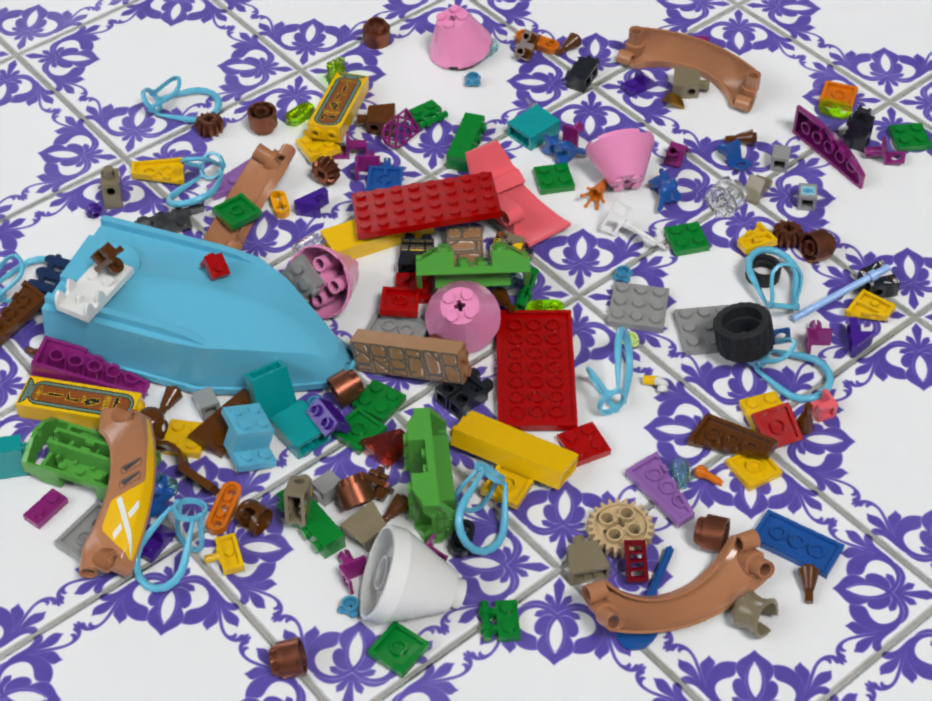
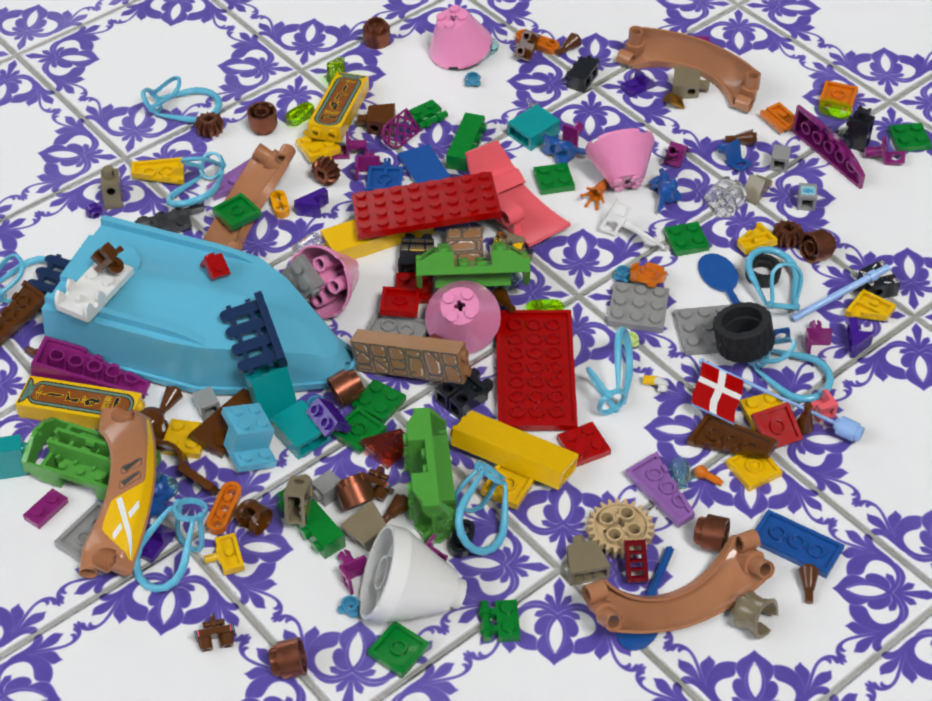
green pin [515,267,539,310] -> none
none -> reddish brown hips [194,614,236,652]
none -> dark blue fence [220,291,288,375]
none -> blue tile [397,144,451,183]
none -> orange plate [630,262,667,287]
none -> flag [691,358,865,442]
none -> blue piece [698,253,740,304]
none -> orange plate [760,102,795,134]

